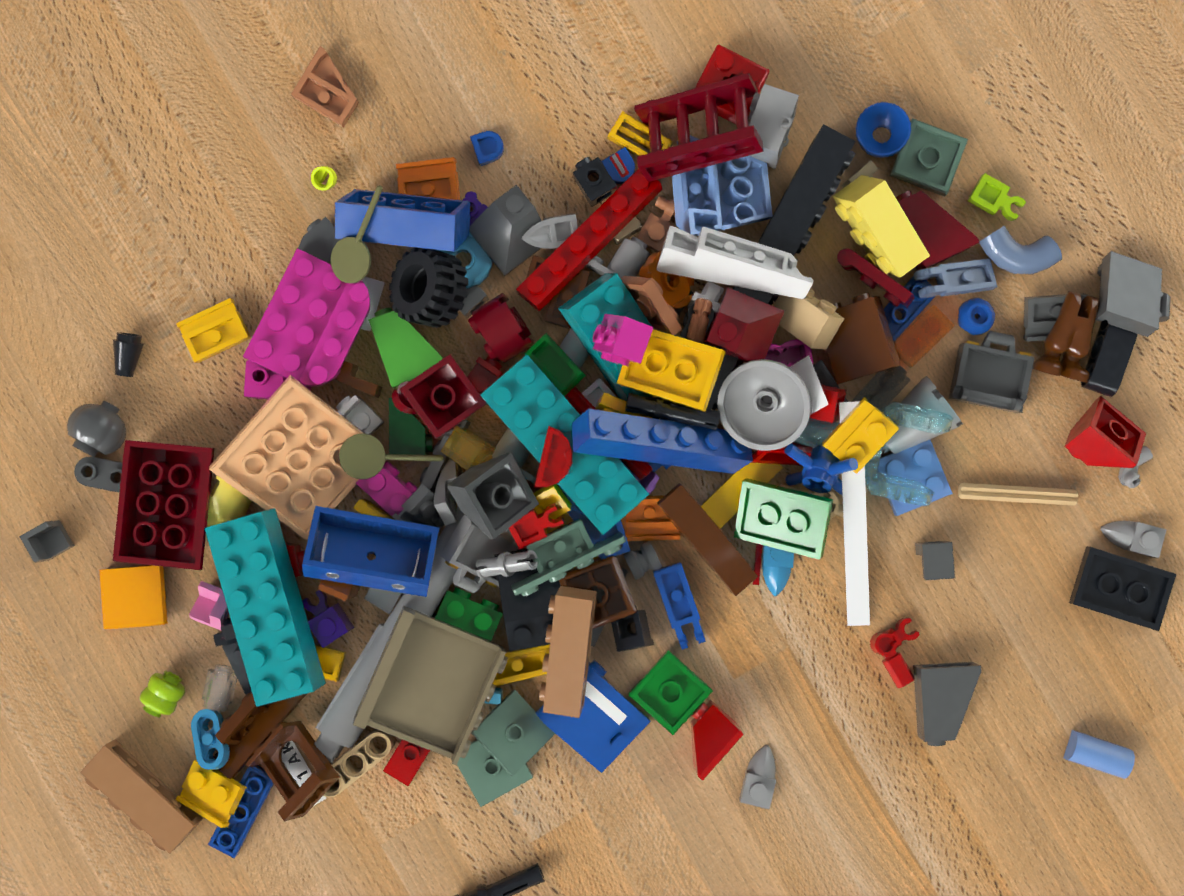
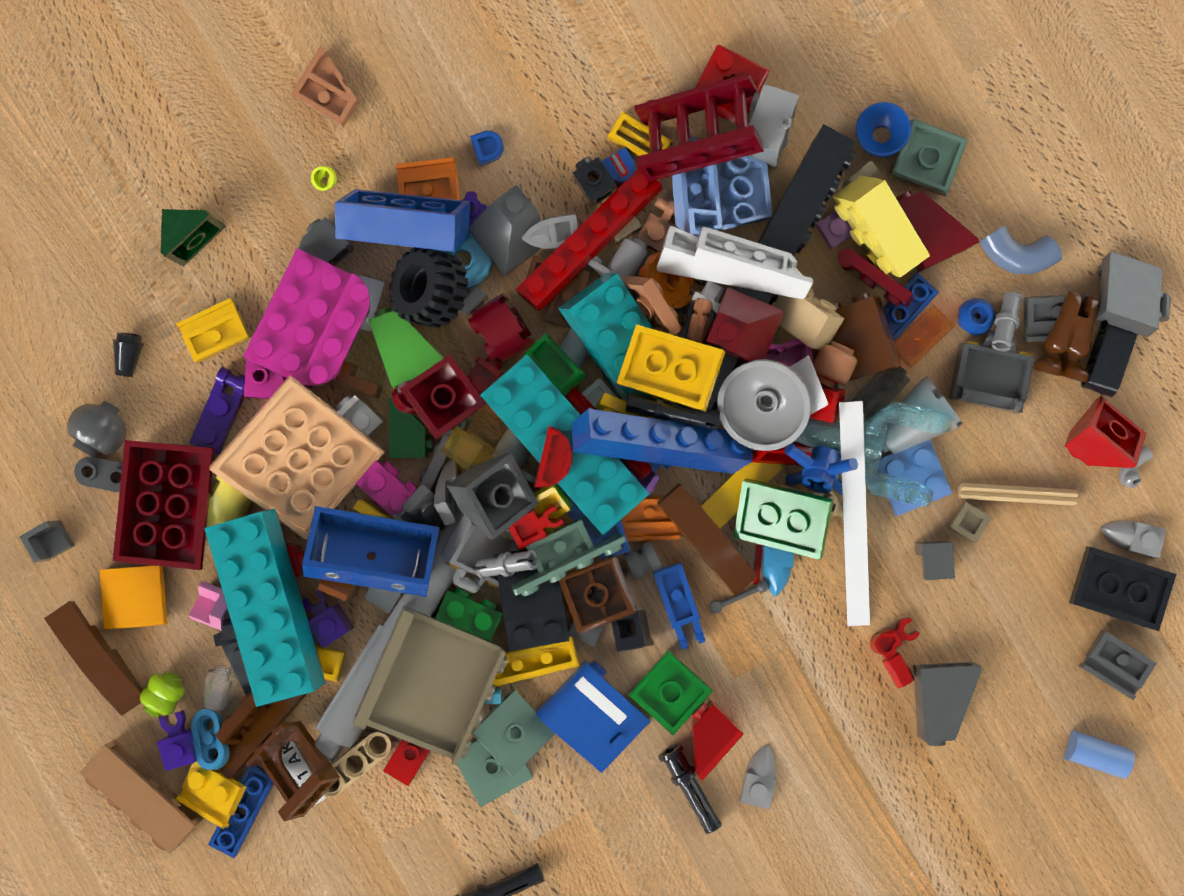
olive piece [331,185,383,283] -> none
olive piece [339,434,444,479] -> none
medium nougat brick [539,586,597,718] -> none
dark pink brick [593,314,653,366] -> none
yellow plate [822,398,899,474] -> none
sand blue hinge [914,258,998,298] -> none
lime plate [967,173,1026,221] -> none
none -> reddish brown slope [44,601,143,716]
none -> dark purple brick [157,710,197,771]
none -> dark green slope [160,209,226,267]
none -> dark purple plate [189,367,245,455]
none -> black pin [658,743,722,834]
none -> dark grey hinge [710,581,768,613]
none -> nougat head [813,341,857,388]
none -> medium lavender plate [816,212,852,250]
none -> dark tan plate [948,502,992,543]
none -> light grey pin [991,292,1023,352]
none -> dark grey plate [1079,630,1157,700]

